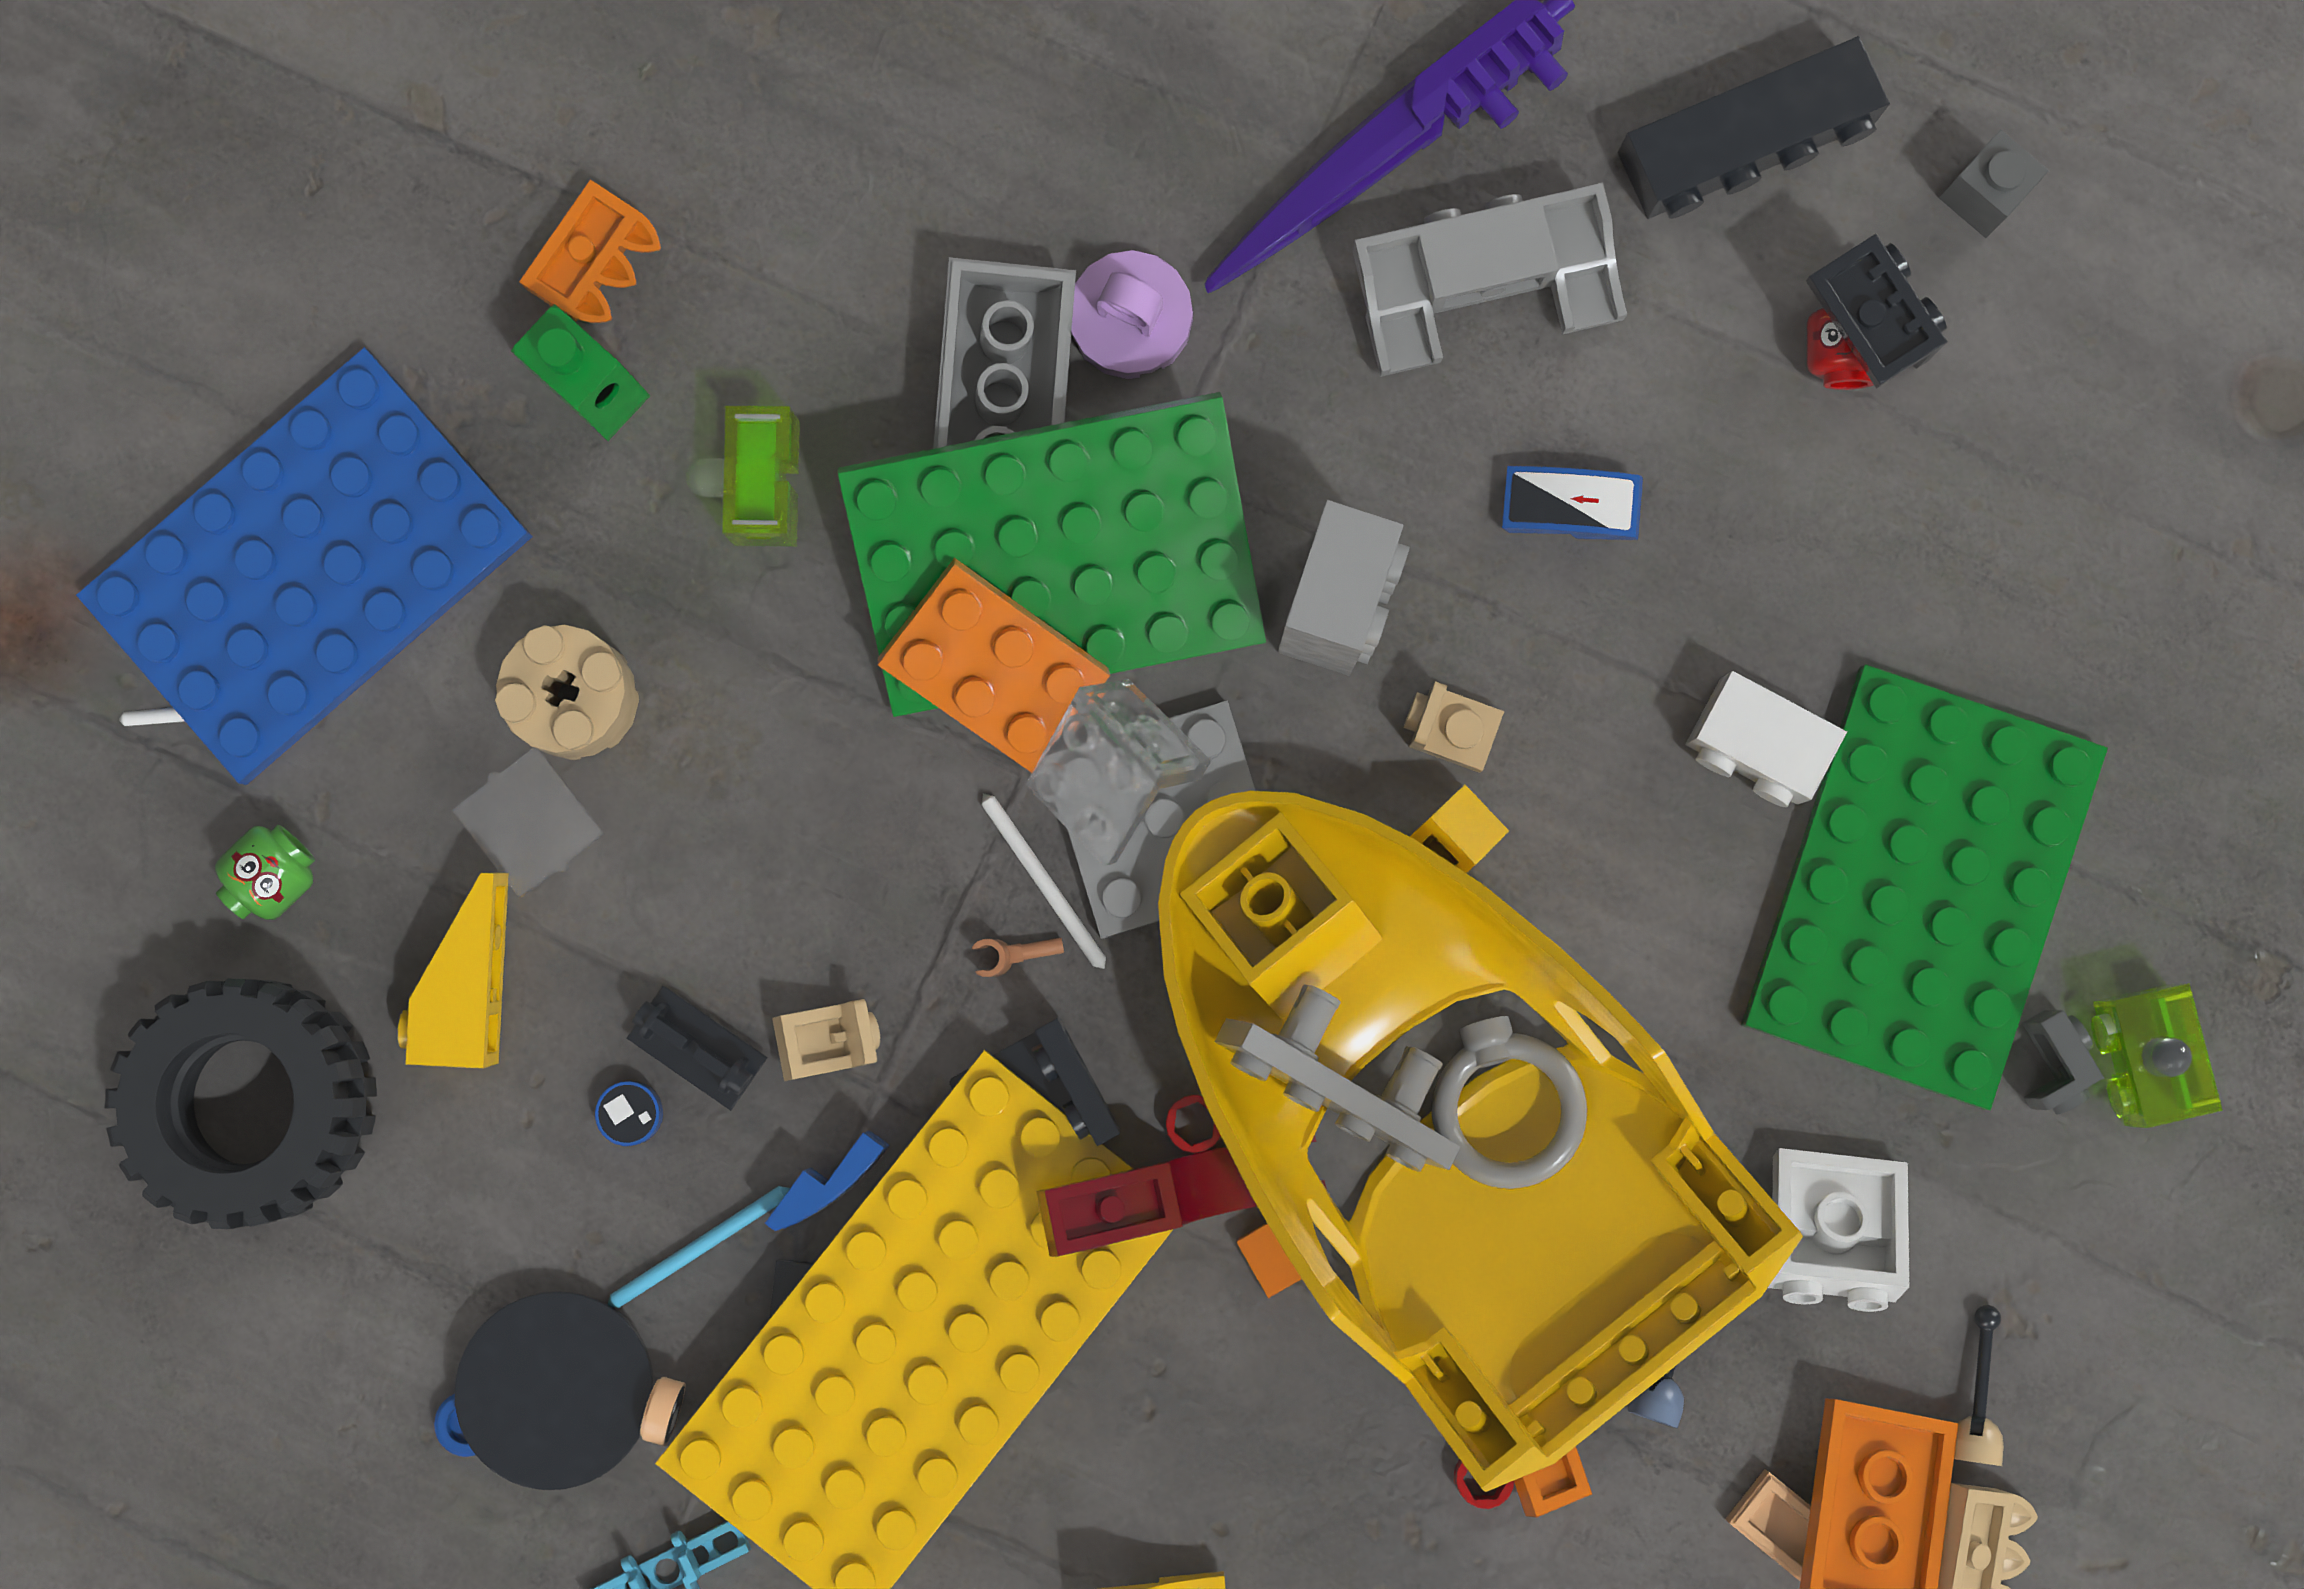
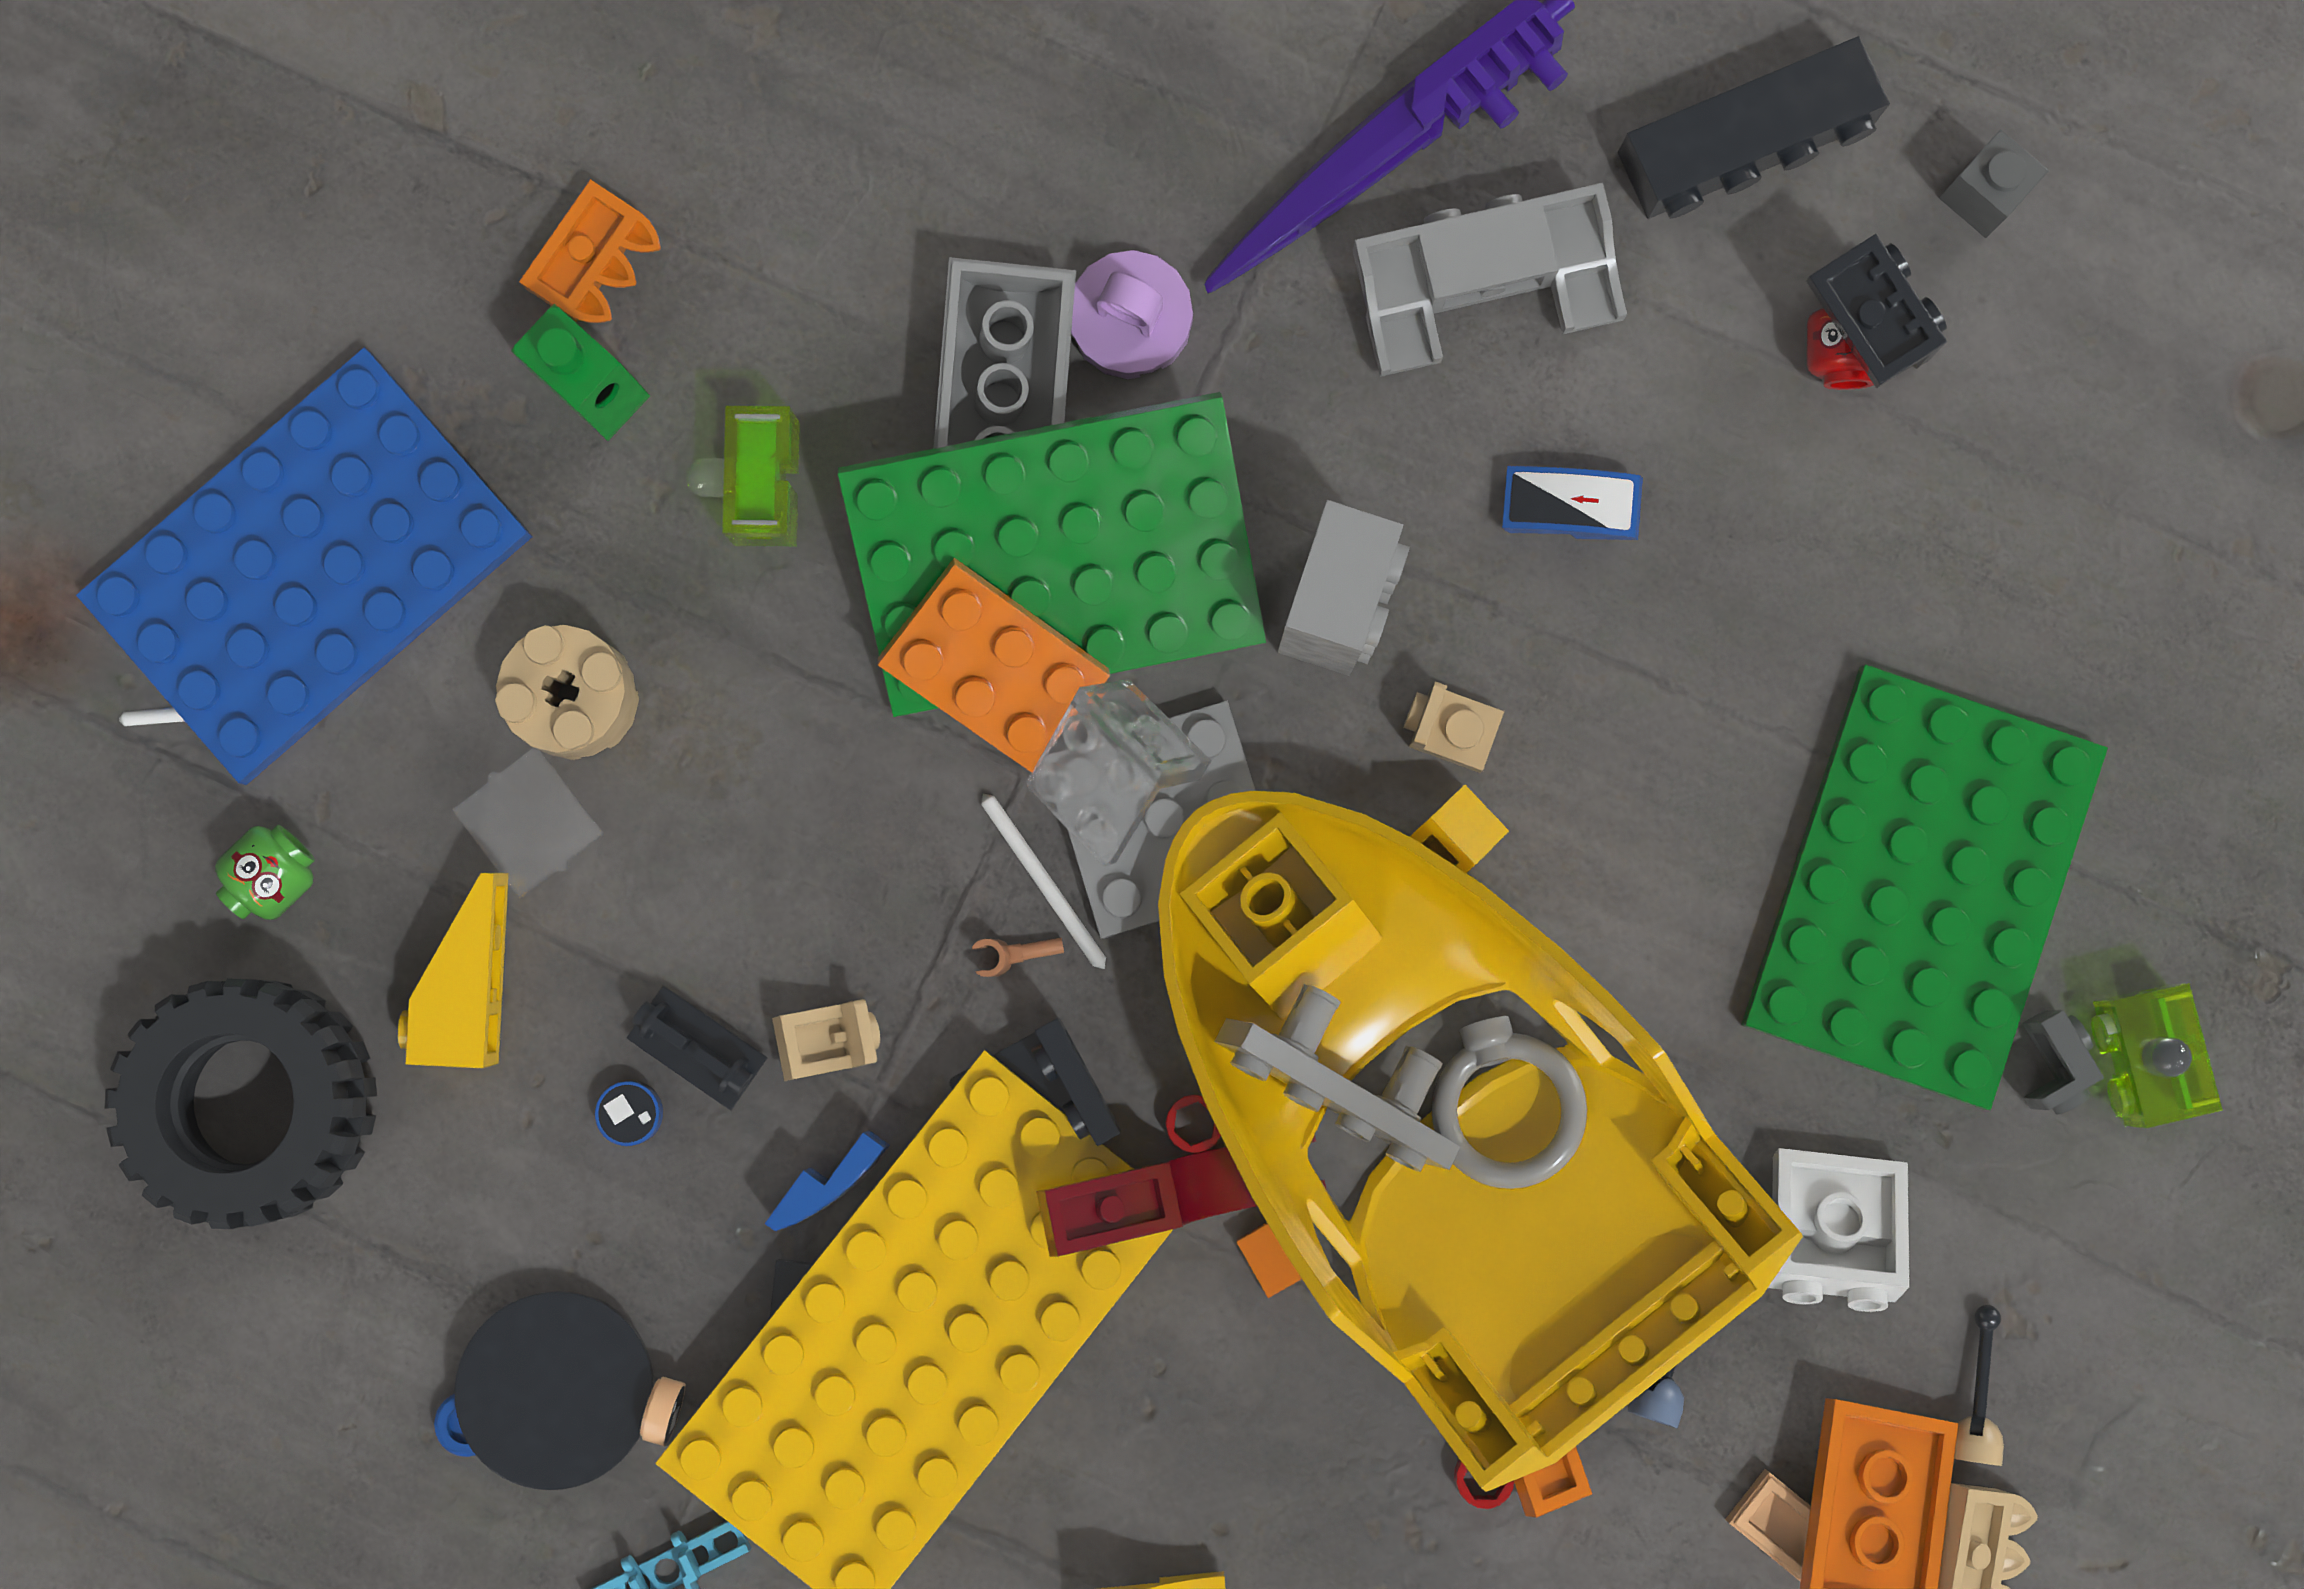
medium azure axle [608,1186,790,1308] -> none
white brick [1685,671,1847,807] -> none

